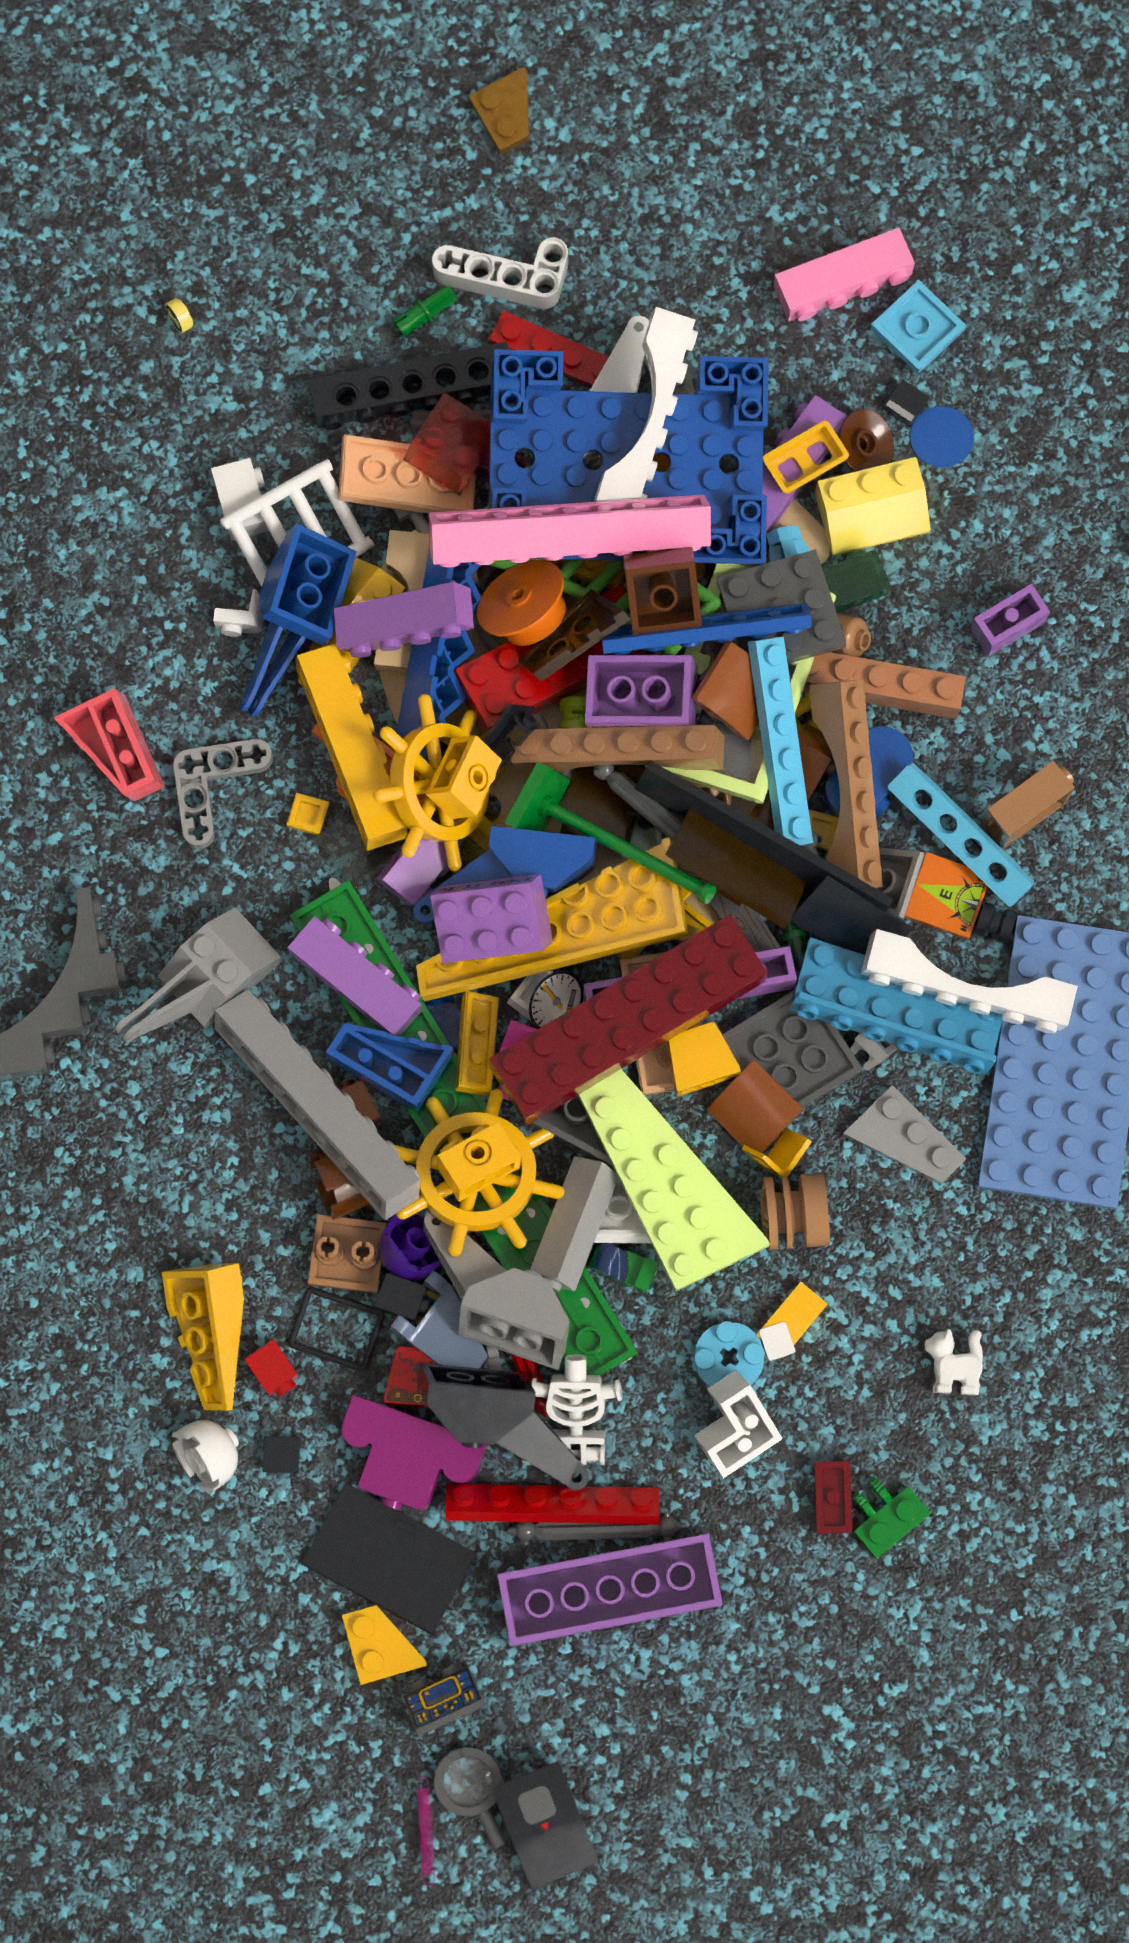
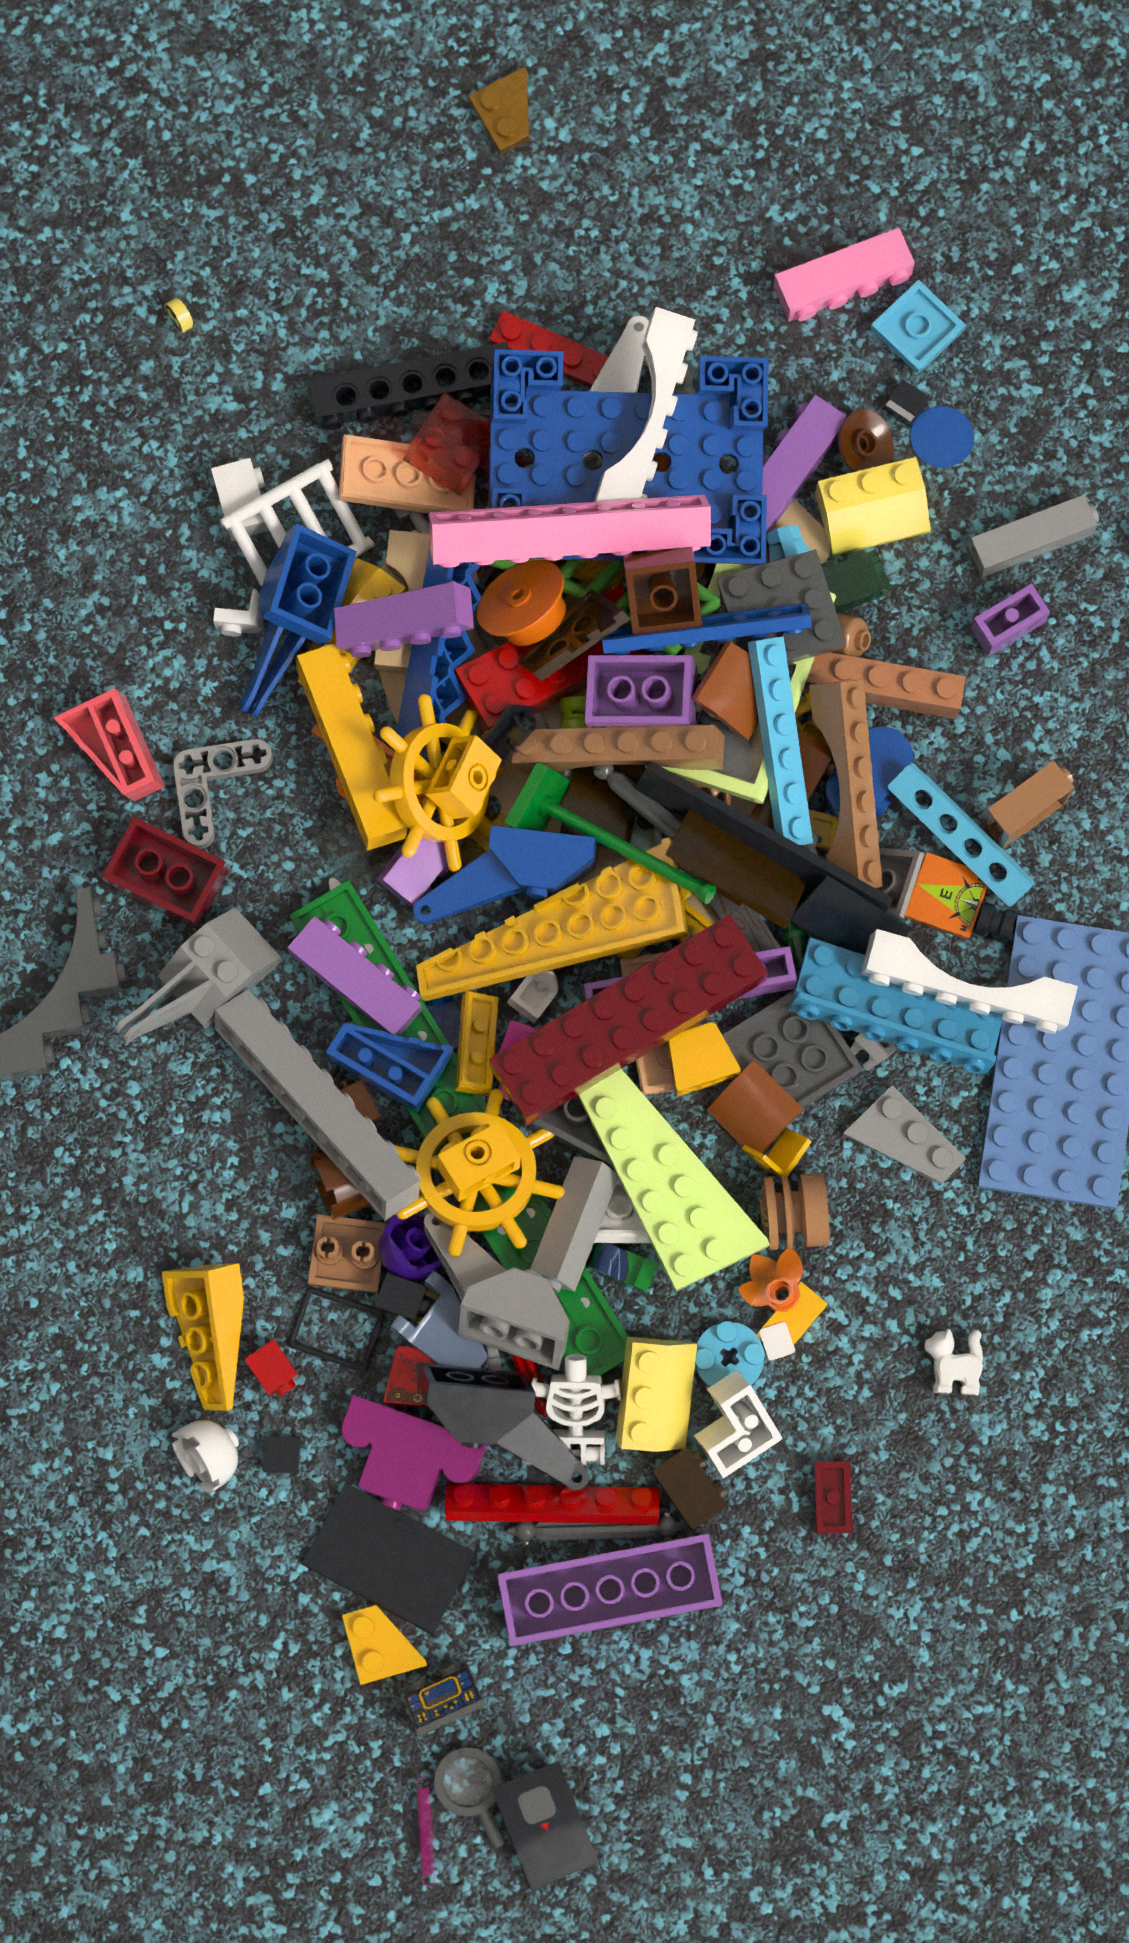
yellow tile [286,793,330,836] -> none
green axle [392,286,457,338] -> none
medium lavender brick [430,874,553,963] -> none
white beam [432,238,568,309] -> none
white sticker [529,971,584,1029] -> none
yellow piece [763,421,849,494] -> none
green hinge [852,1477,931,1559] -> none
none -> dark red brick [102,816,230,930]
none -> light yellow slope [615,1336,697,1452]
none -> dark brown brick [652,1447,729,1532]
none -> orange plate [738,1249,803,1312]
none -> light grey brick [968,495,1099,578]

